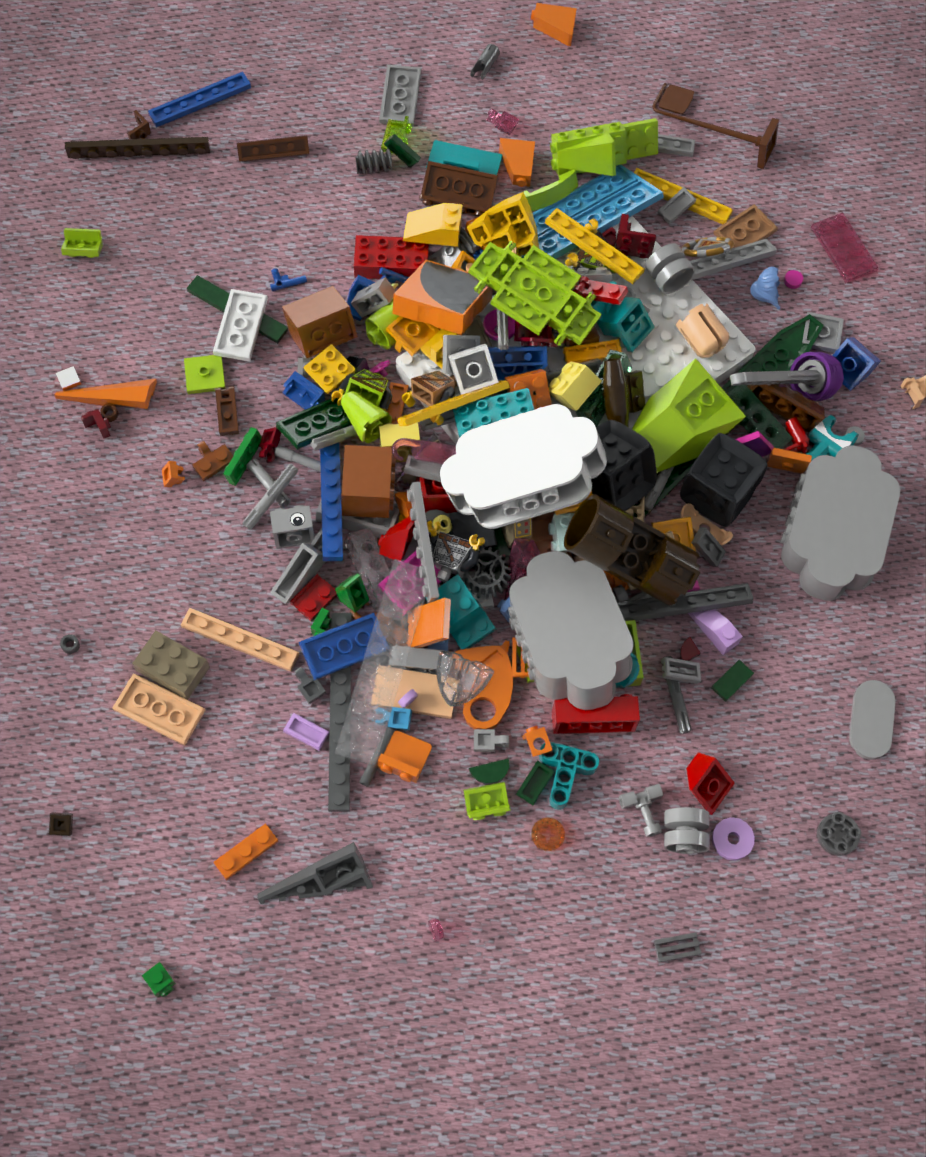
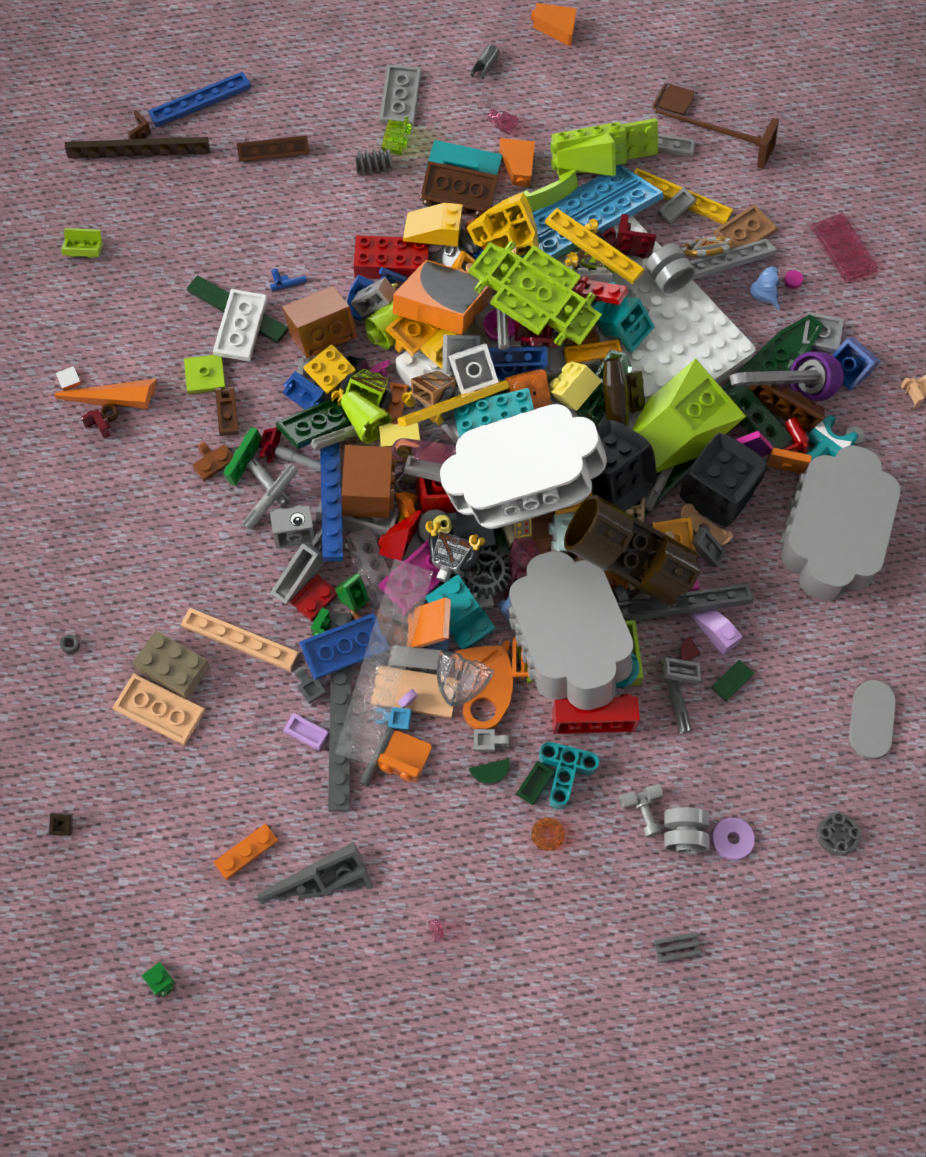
orange tile [162,461,185,487] -> none
dark green tile [384,134,421,167] -> none
light grey plate [407,482,439,603] -> none
lime bracket [463,782,511,820] -> none
orange bracket [522,726,552,757] -> none
light nougat cylinder [676,303,729,358] -> none
red slope [686,752,735,815] -> none

